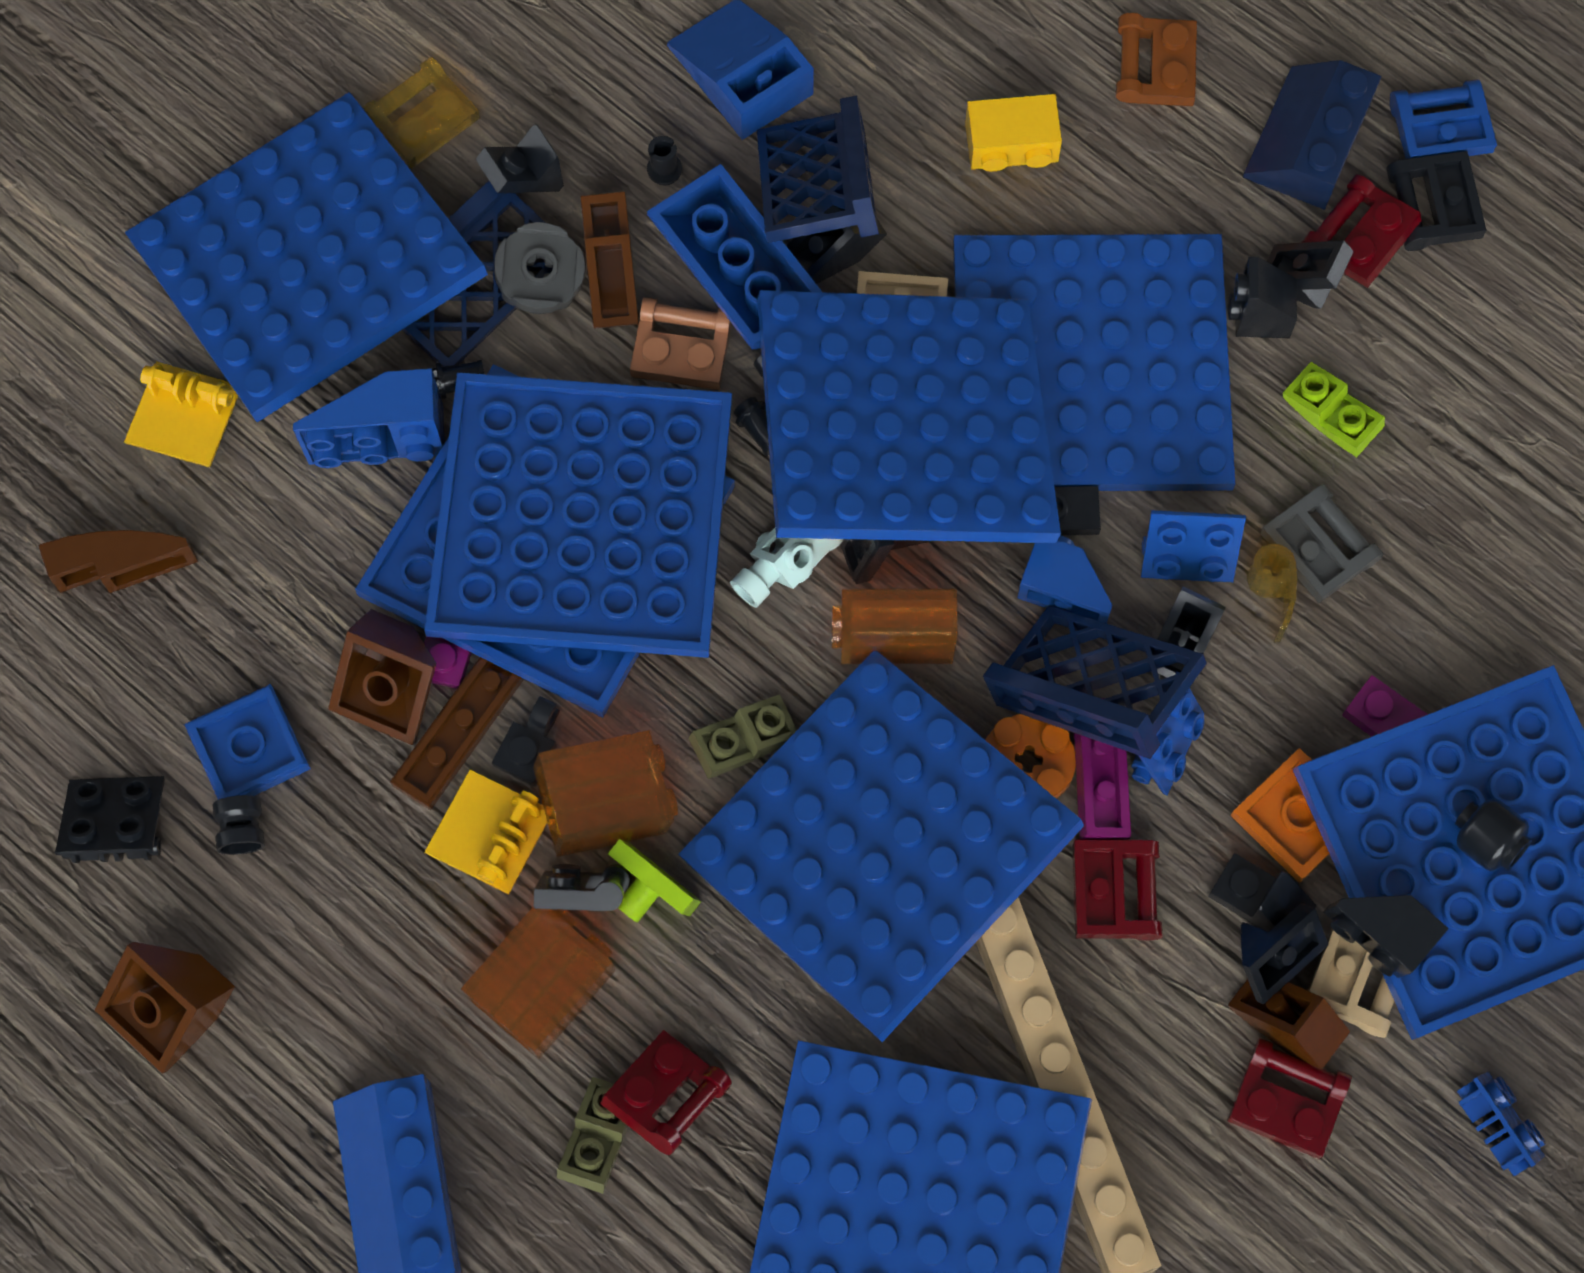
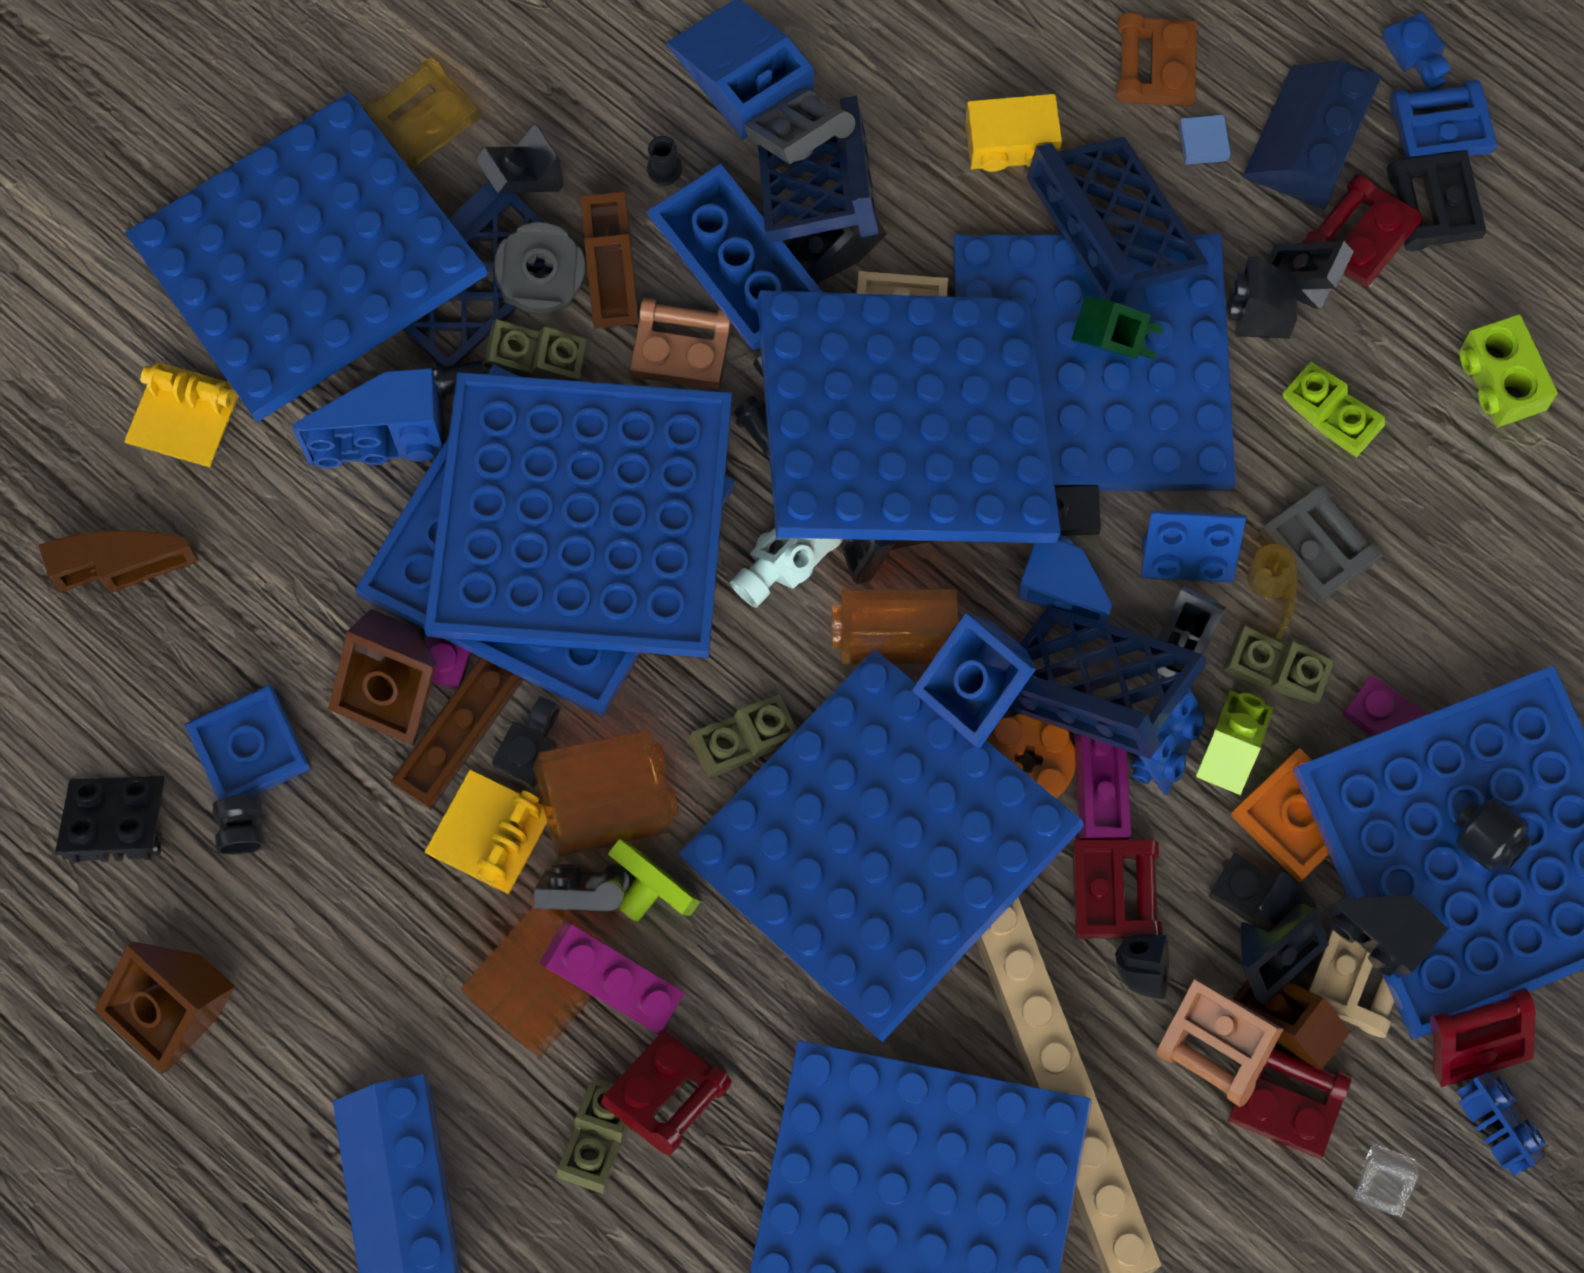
none -> olive slope [483,319,587,381]
none -> magenta plate [539,921,684,1034]
none -> dark grey plate [743,88,855,164]
none -> blue slope [912,613,1036,748]
none -> dark blue fence [1026,137,1209,303]
none -> dark green brick [1071,296,1164,359]
none -> black piece [1115,934,1169,999]
none -> nougat plate [1157,979,1283,1107]
none -> medium blue tile [1179,115,1231,165]
none -> lime slope [1196,690,1274,795]
none -> olive slope [1222,626,1334,704]
none -> clear slope [1353,1144,1419,1218]
none -> blue plate [1382,12,1450,91]
none -> dark red plate [1430,988,1536,1087]
none -> lime brick [1460,314,1558,428]

